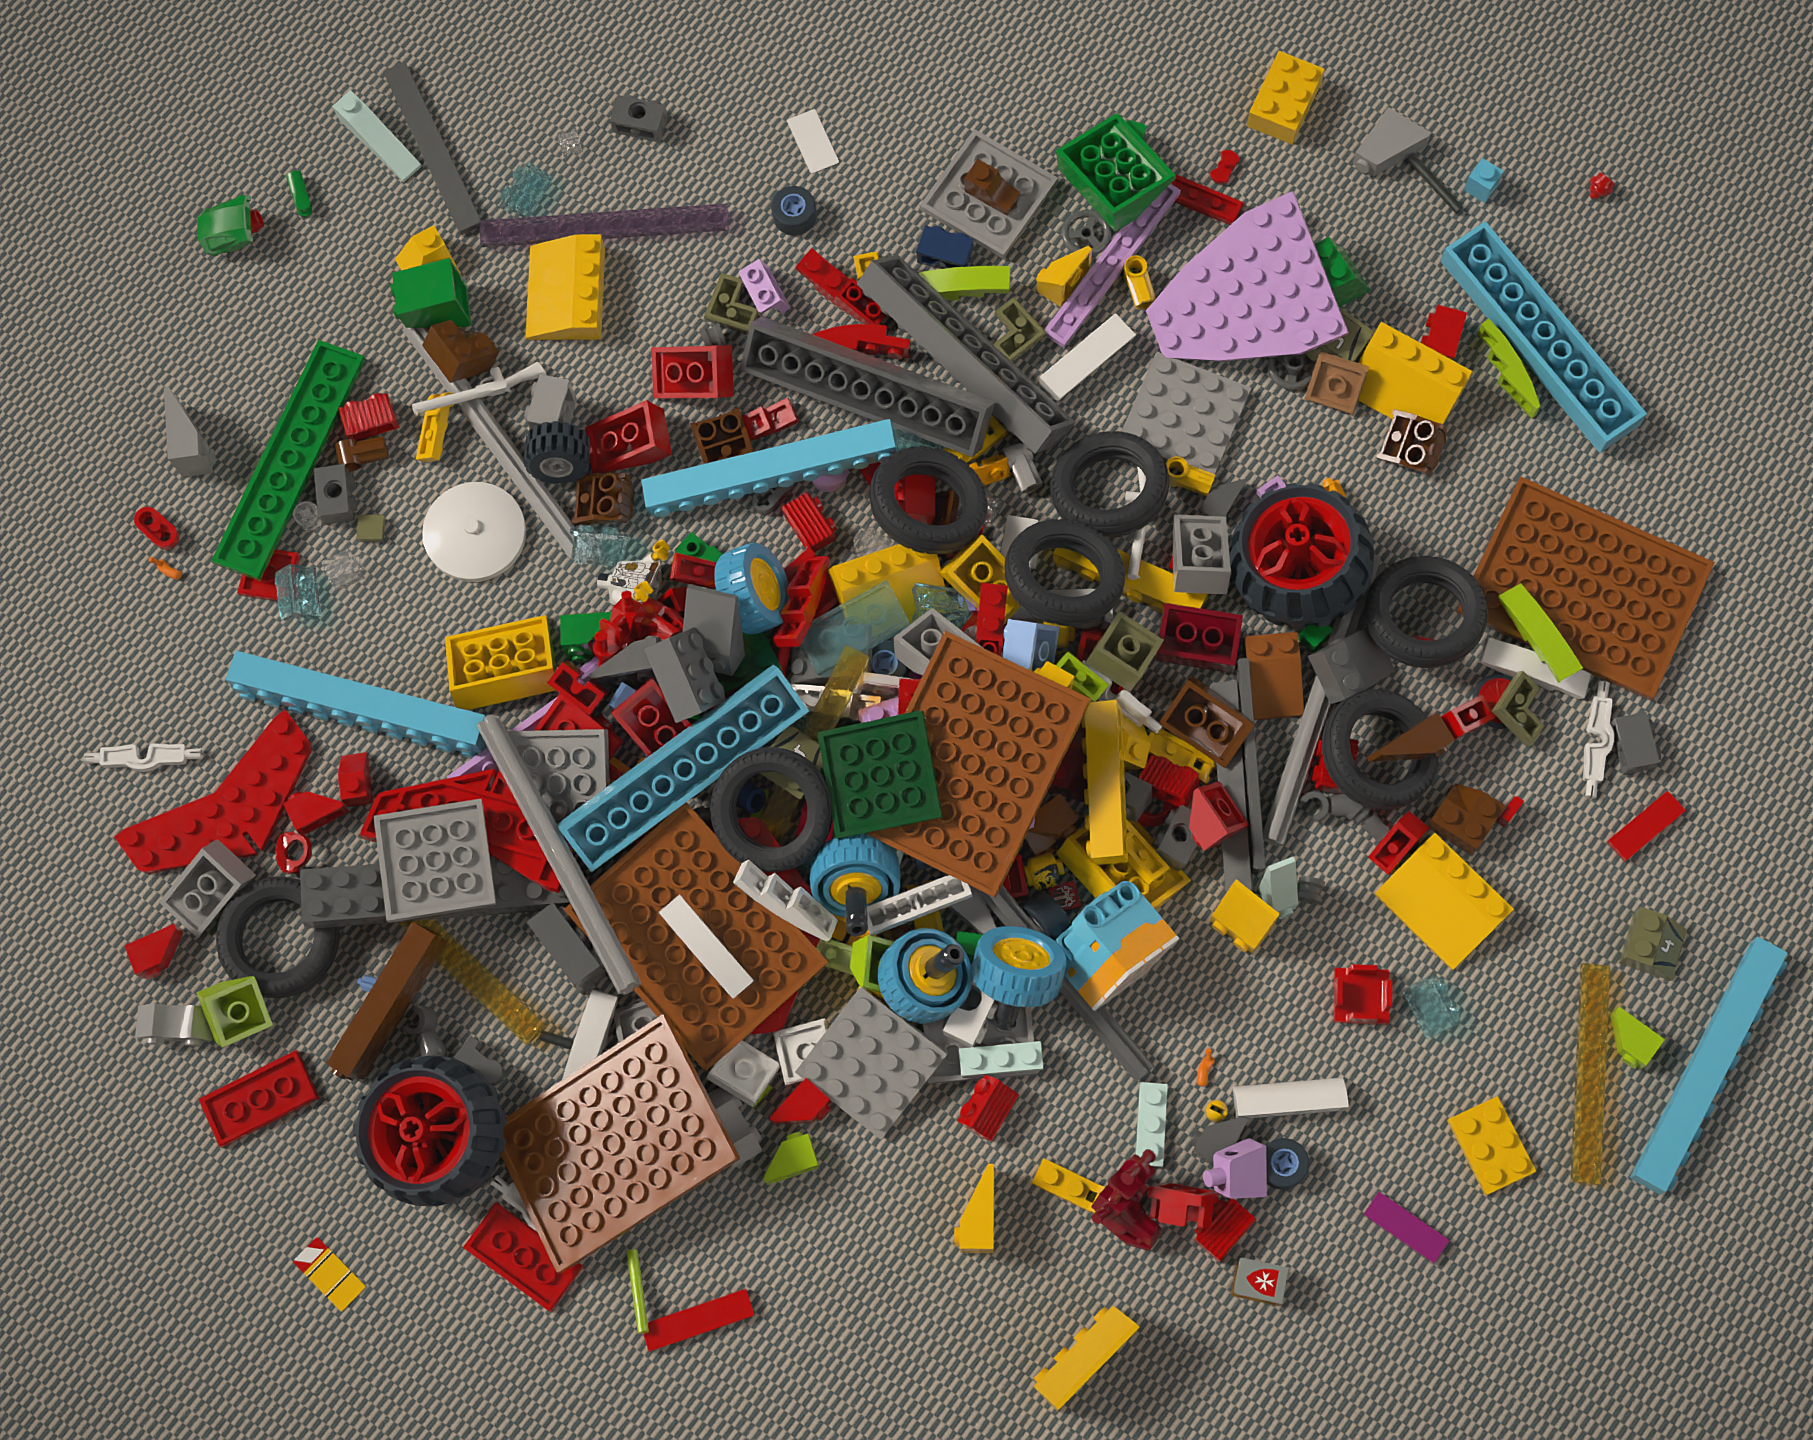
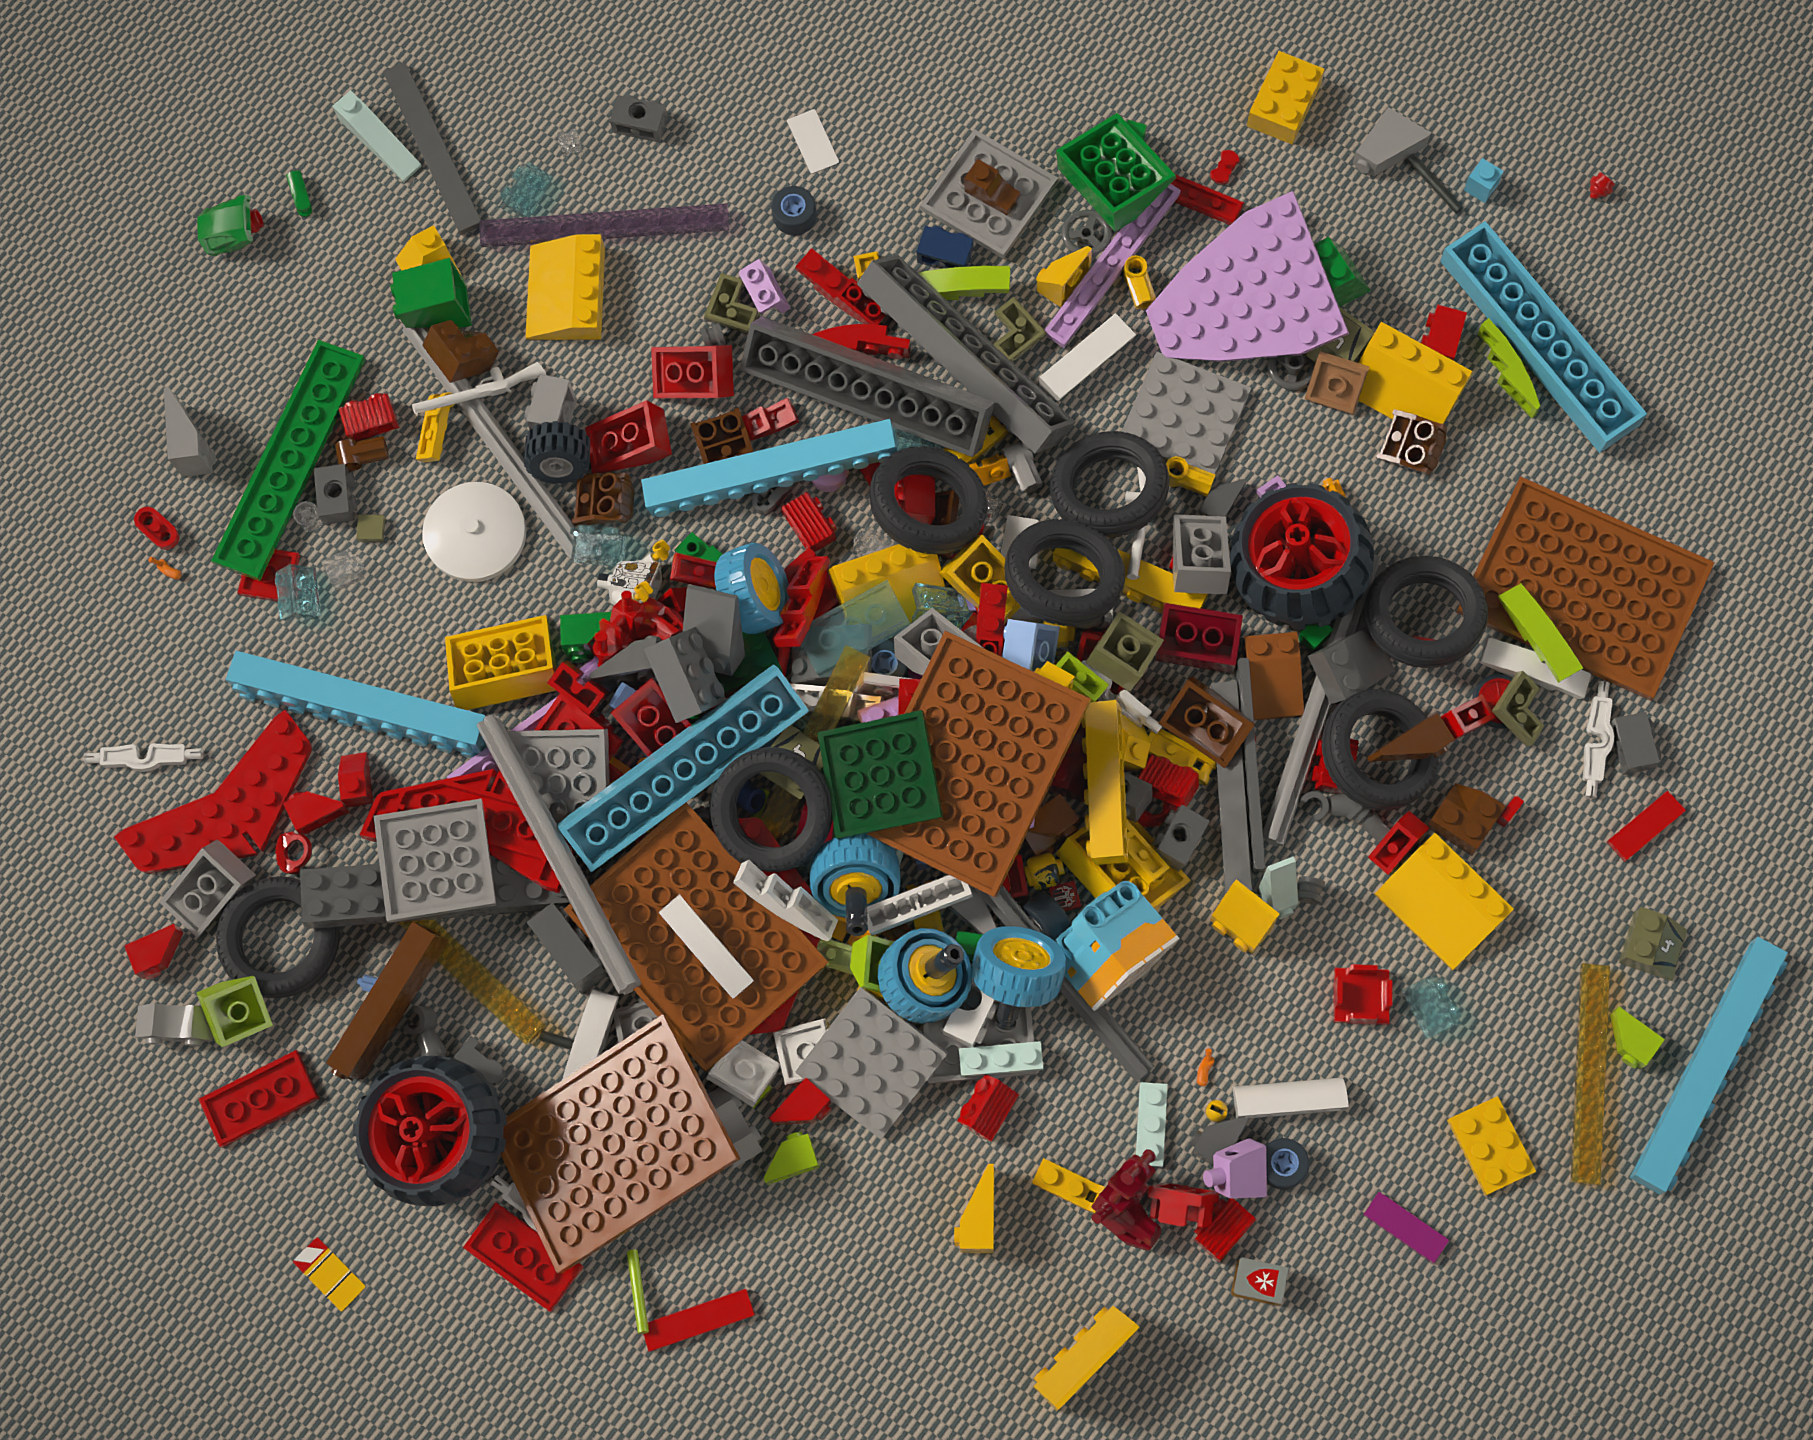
red slope [1189,781,1249,851] -> none

